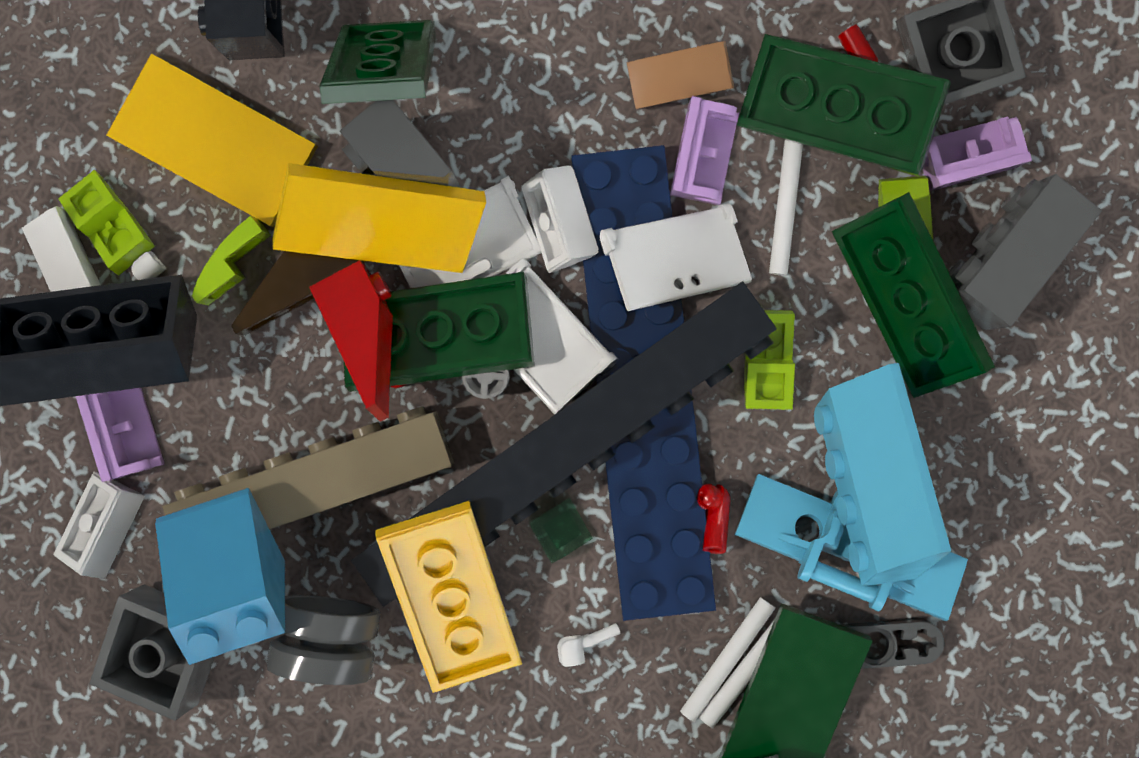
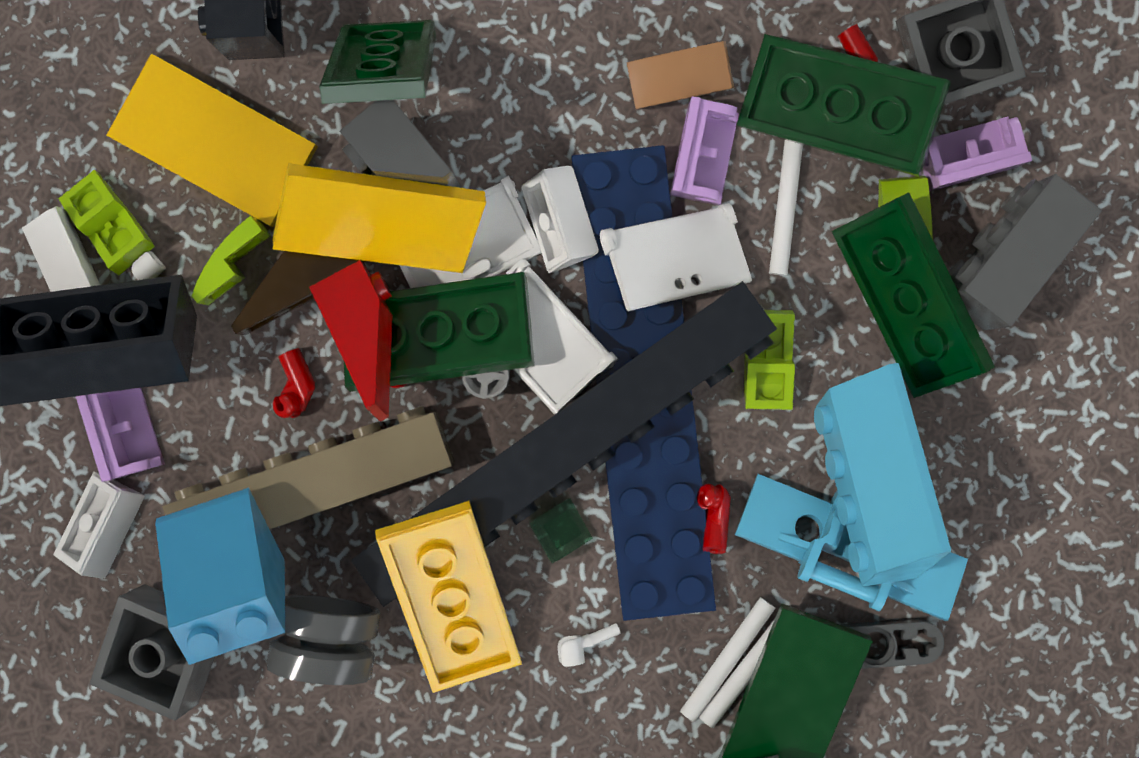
none -> red arm [272,348,315,418]

